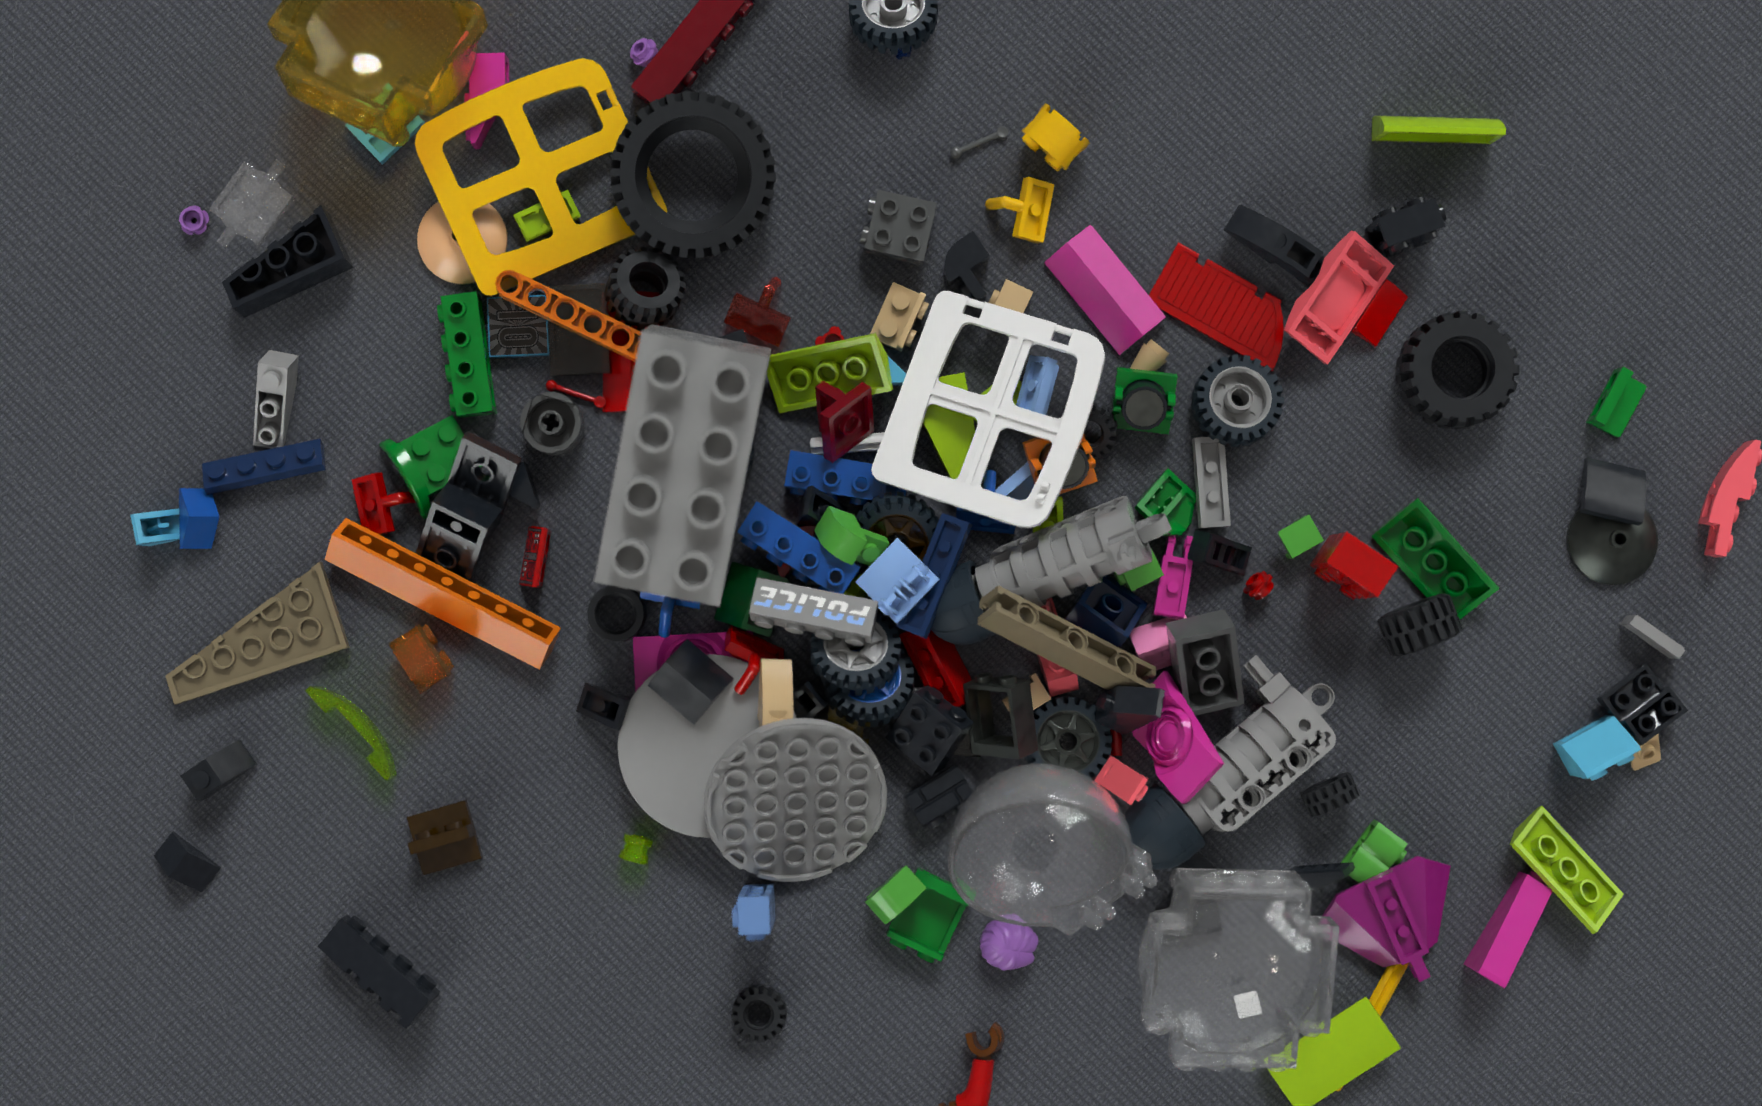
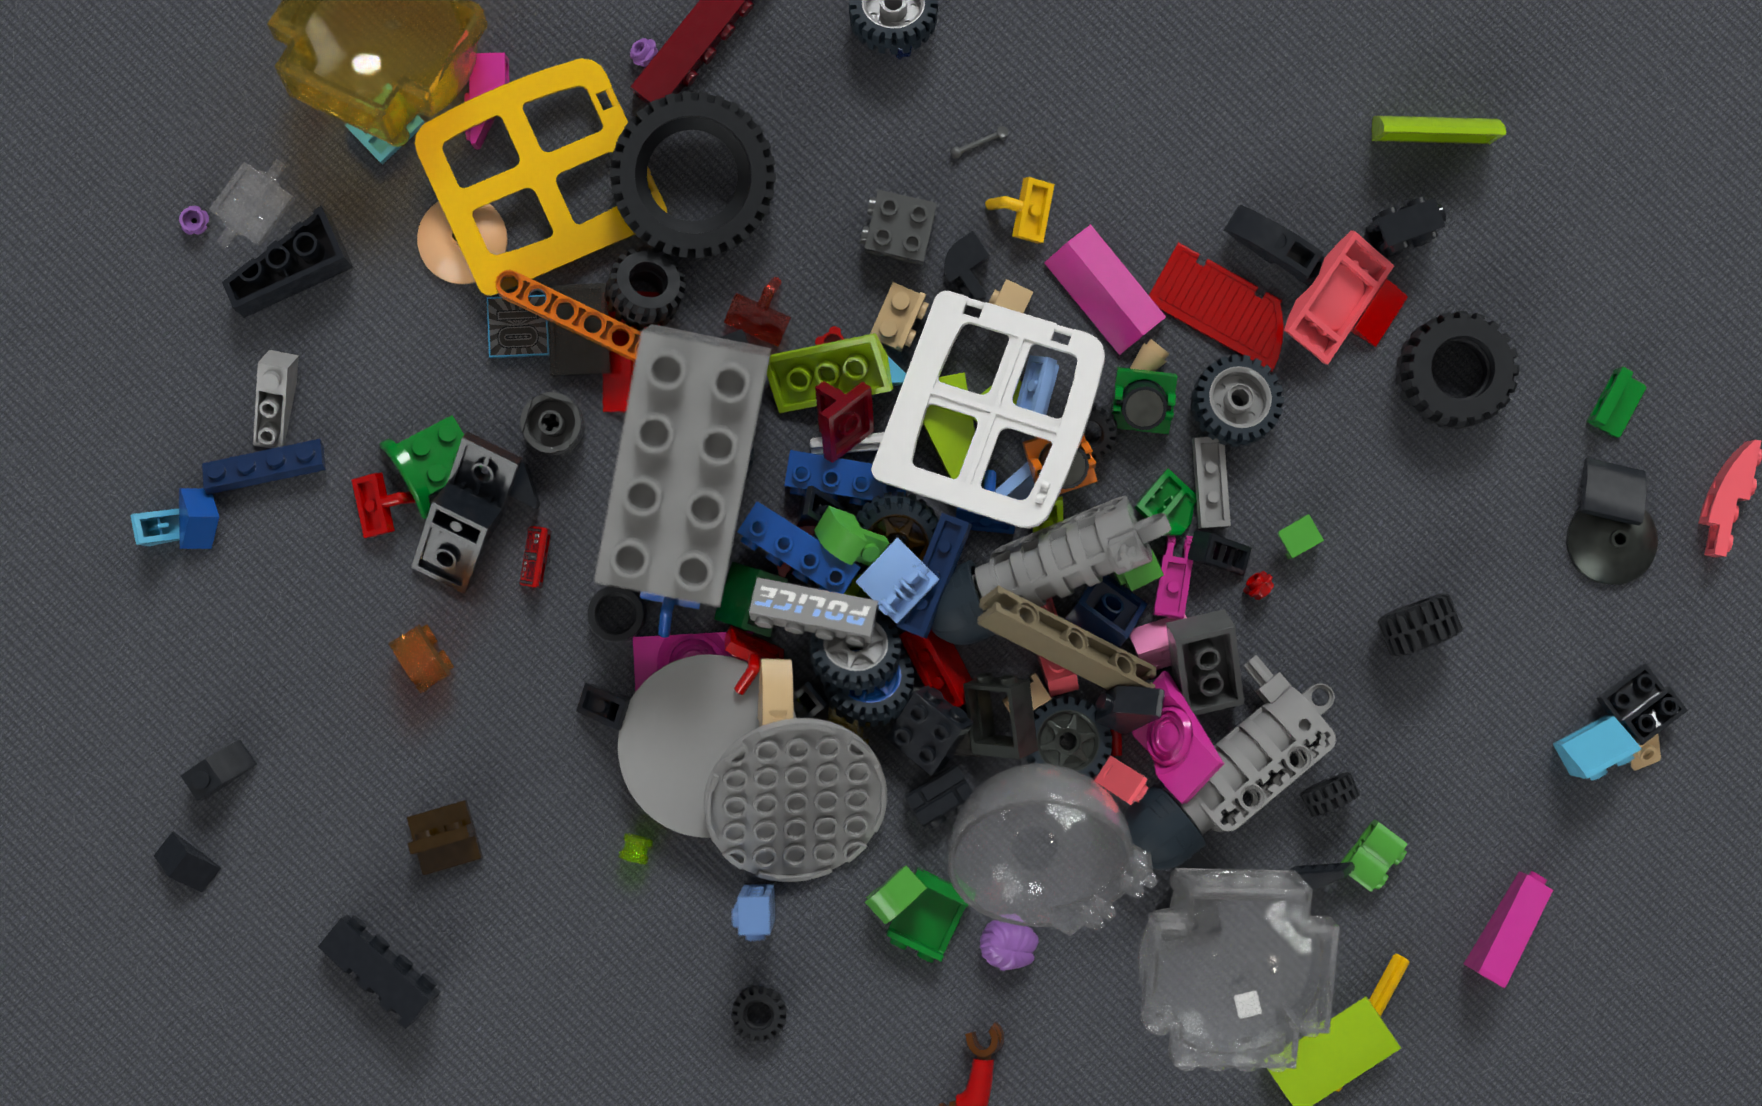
dark tan wing [165,562,350,705] -> none
clear neon green slope [305,686,396,781] -> none
orange brick [324,518,561,670] -> none
green brick [437,291,497,418] -> none
lime plate [513,190,581,243] -> none
red hinge [546,380,606,408] -> none
black slope [648,639,734,725] -> none
yellow brick [1021,103,1090,172] -> none
red brick [1310,532,1399,600] -> none
magenta panel [1314,856,1451,982] -> none
green slope [1372,498,1499,620] -> none
lime slope [1510,805,1624,934] -> none
light grey tile [1620,615,1685,659] -> none

